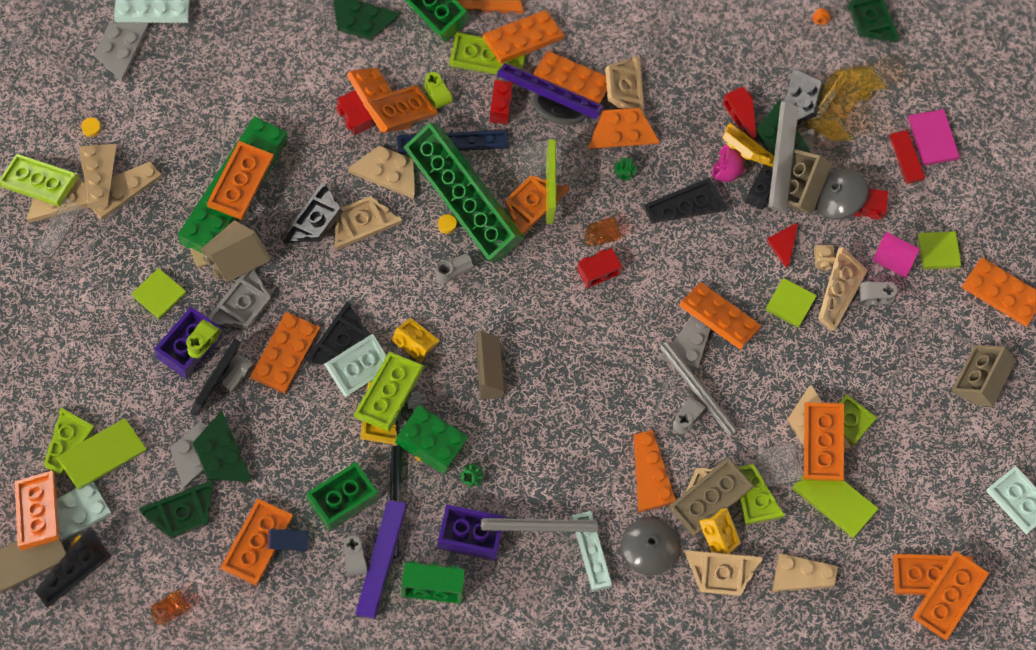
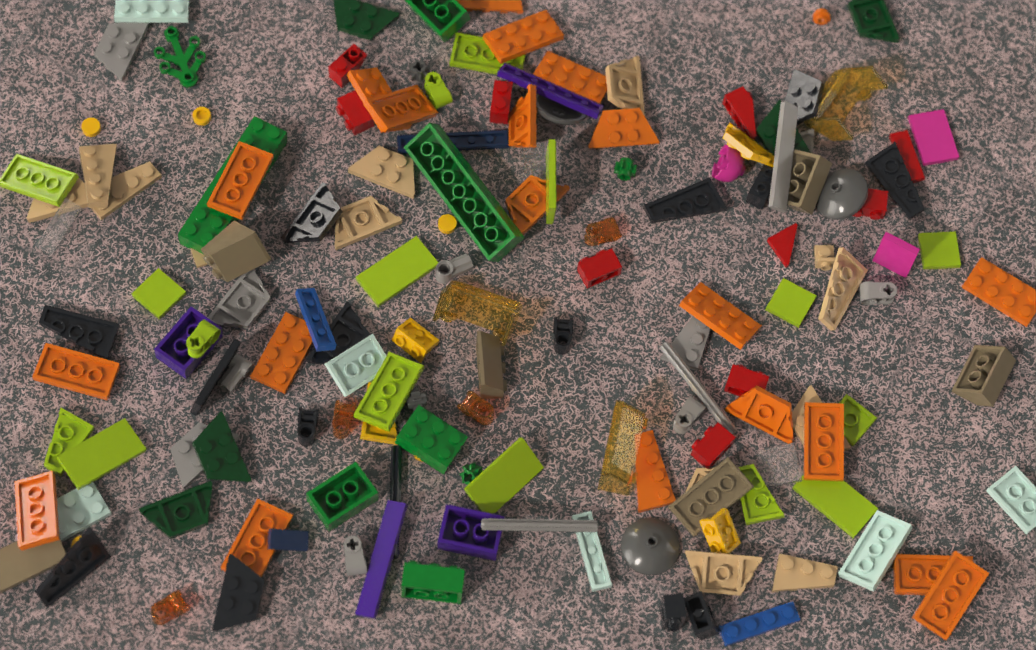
none -> orange plate [32,343,120,401]
none -> black wing [39,305,120,360]
none -> green plant [154,26,206,88]
none -> yellow tile [192,107,211,126]
none -> black wing [212,554,266,632]
none -> blue plate [295,288,336,352]
none -> black piece [297,407,319,447]
none -> red slope [328,44,367,88]
none -> clear orange piece [332,400,356,439]
none -> lime tile [355,236,438,307]
none -> dark grey gear [407,59,430,83]
none -> clear yellow windscreen [432,280,523,346]
none -> clear orange piece [457,391,494,425]
none -> lime tile [464,437,544,514]
none -> orange wing [509,84,537,148]
none -> black piece [553,317,573,355]
none -> clear yellow windscreen [597,400,648,496]
none -> black brick [659,593,687,632]
none -> black brick [684,591,719,641]
none -> red brick [691,423,736,469]
none -> blue plate [718,601,801,647]
none -> red brick [724,364,770,396]
none -> orange wing [724,386,794,445]
none -> light aqua plate [838,510,913,592]
none -> black wing [865,142,924,221]

